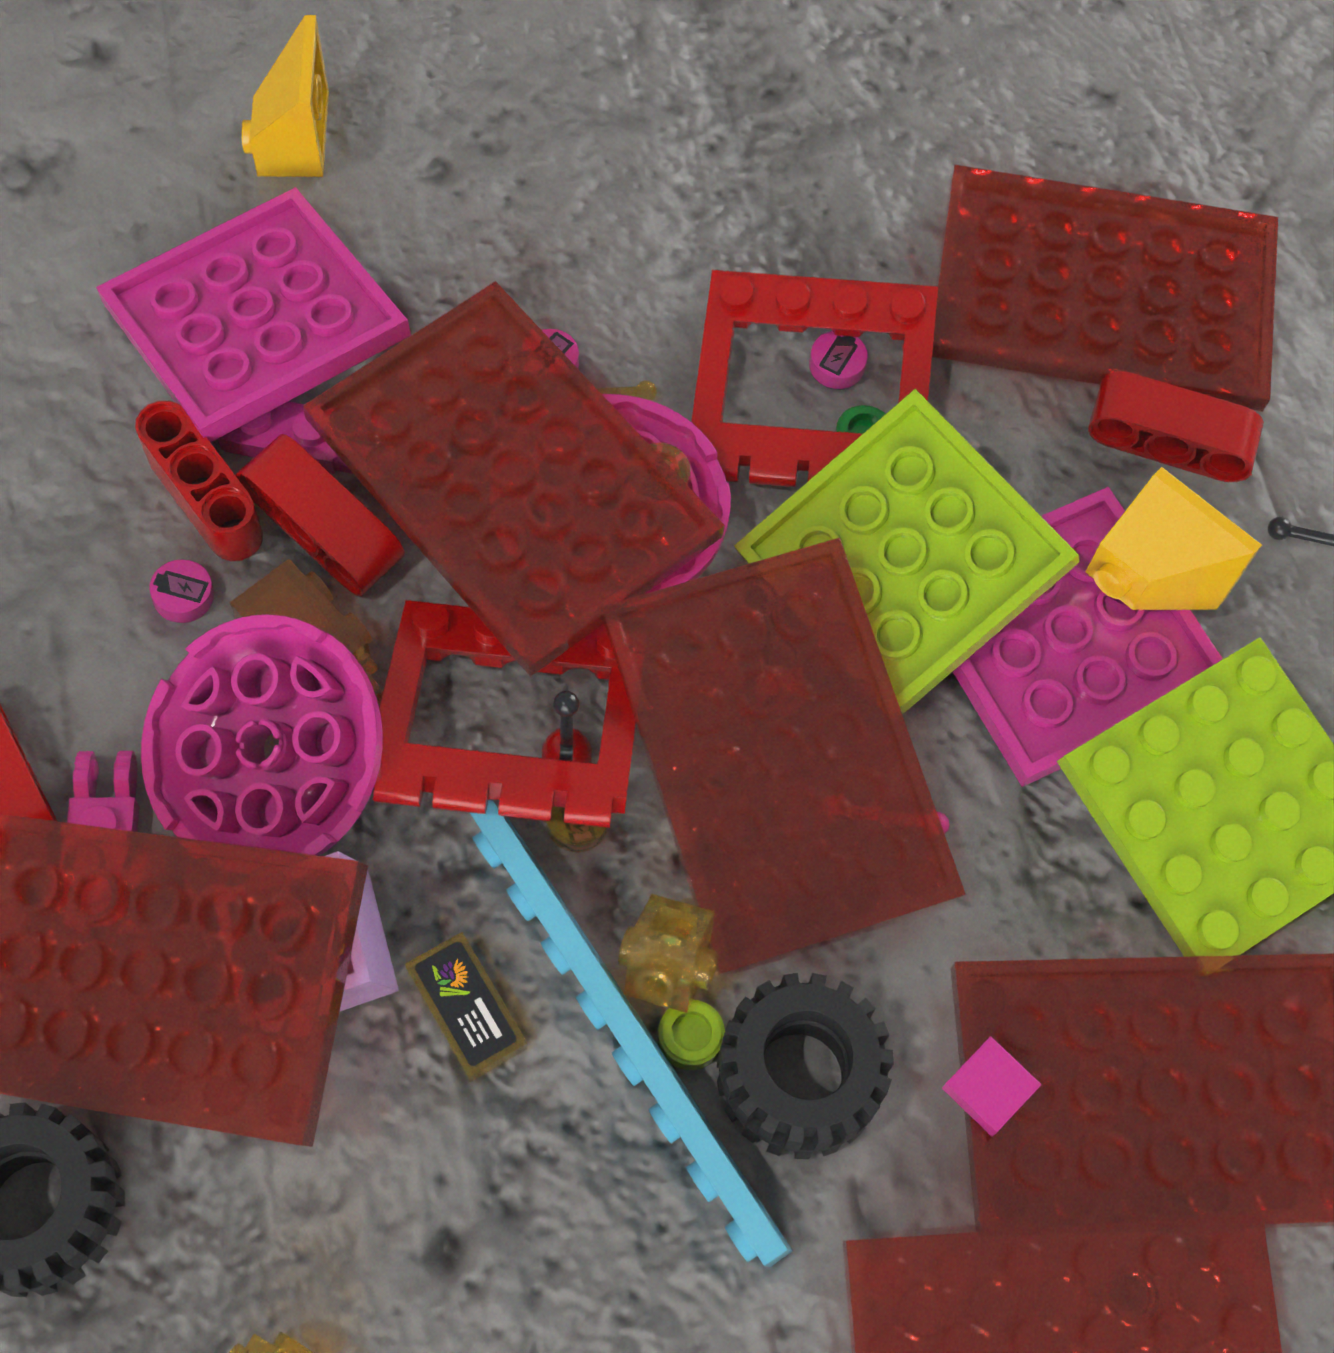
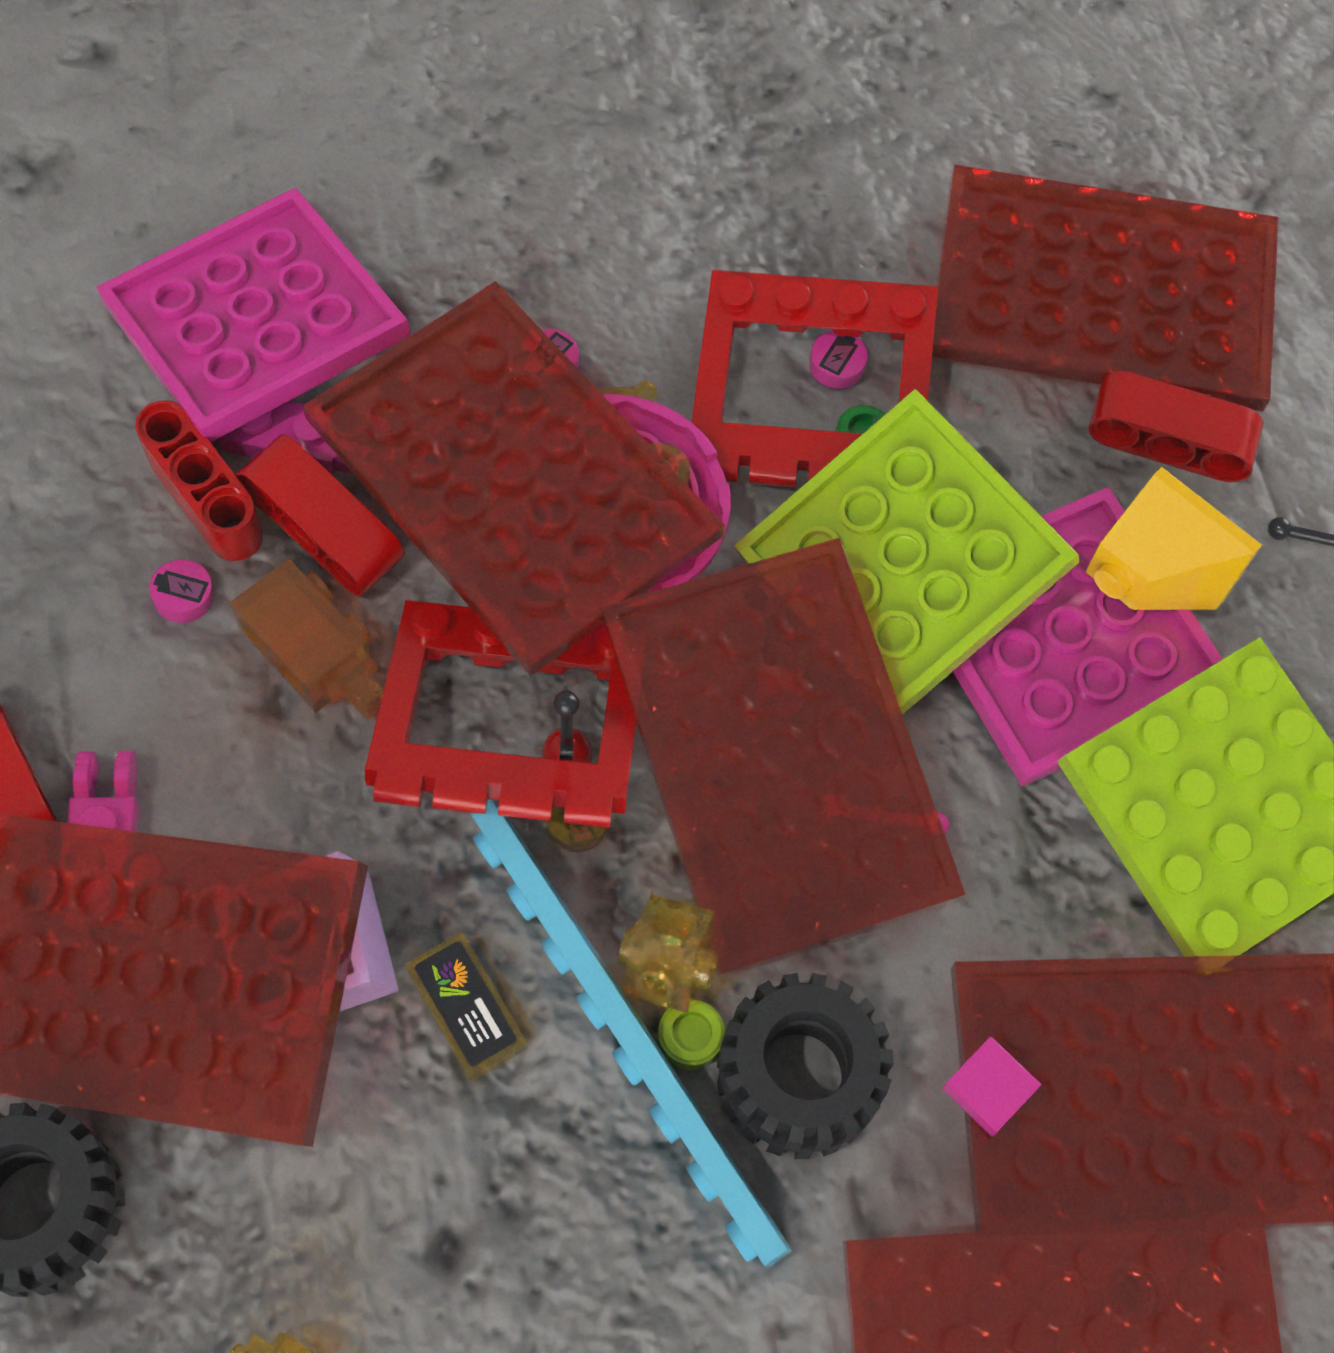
dark pink brick [141,614,383,875] -> none
yellow slope [242,15,329,177] -> none

